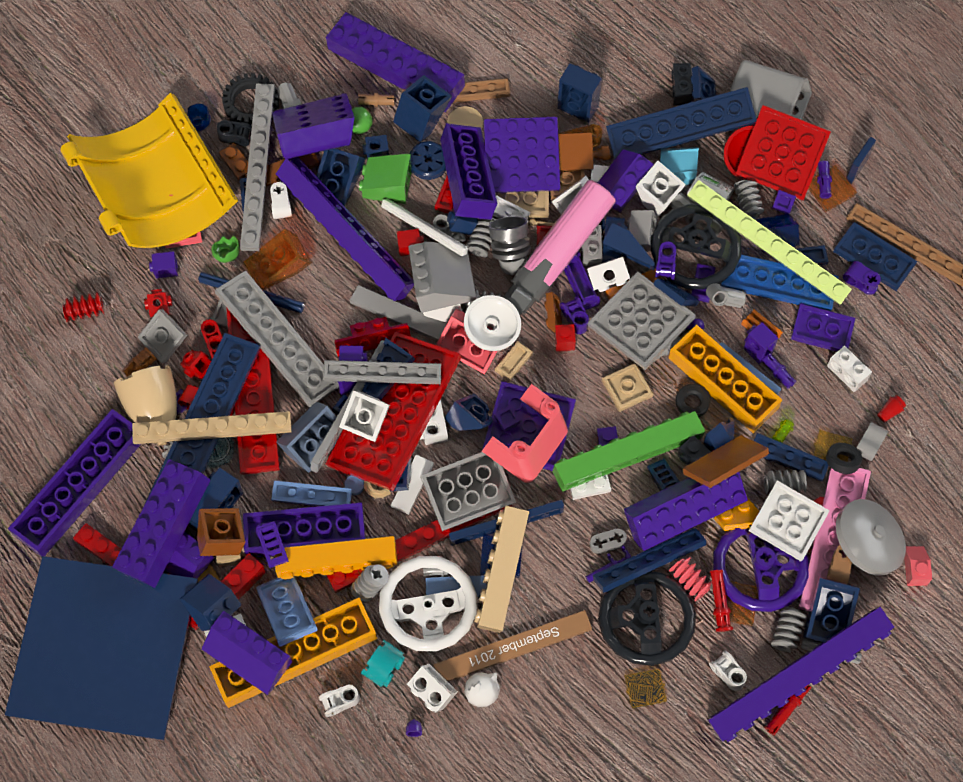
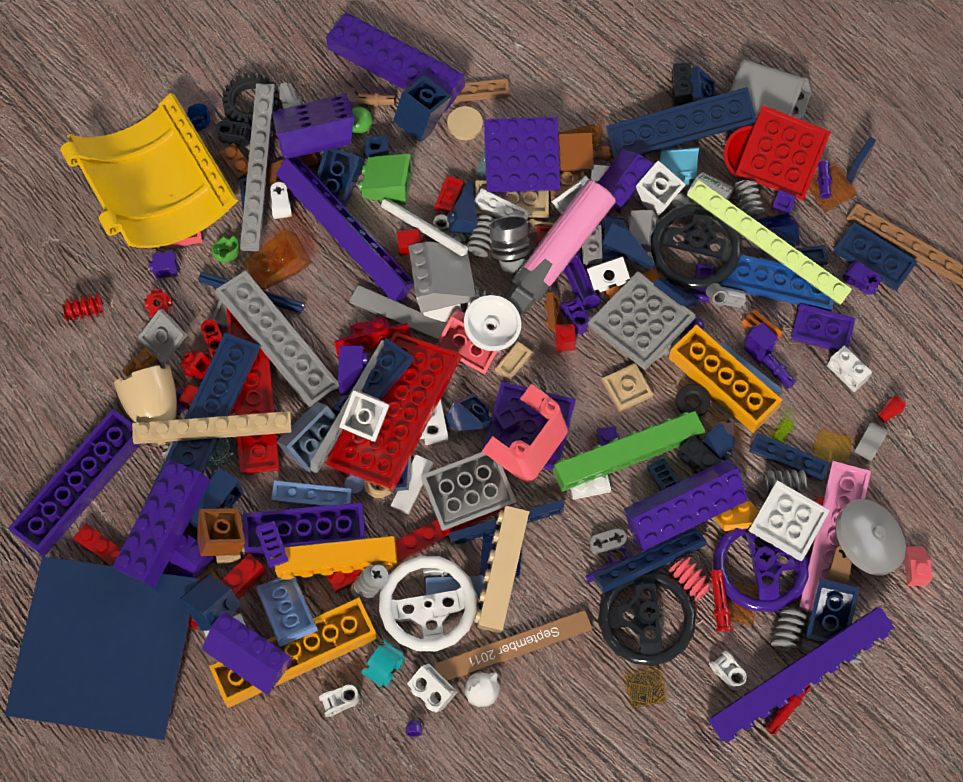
light grey tile [323,360,441,384] -> none
dark blue wheel [409,141,446,180] -> none
dark purple brick [440,123,498,220] -> none
dark blue brick [557,63,602,123] -> none
dark purple piece [655,241,676,280] -> none
dark orange tile [683,435,769,488] -> none
black tyre [826,443,862,474] -> none

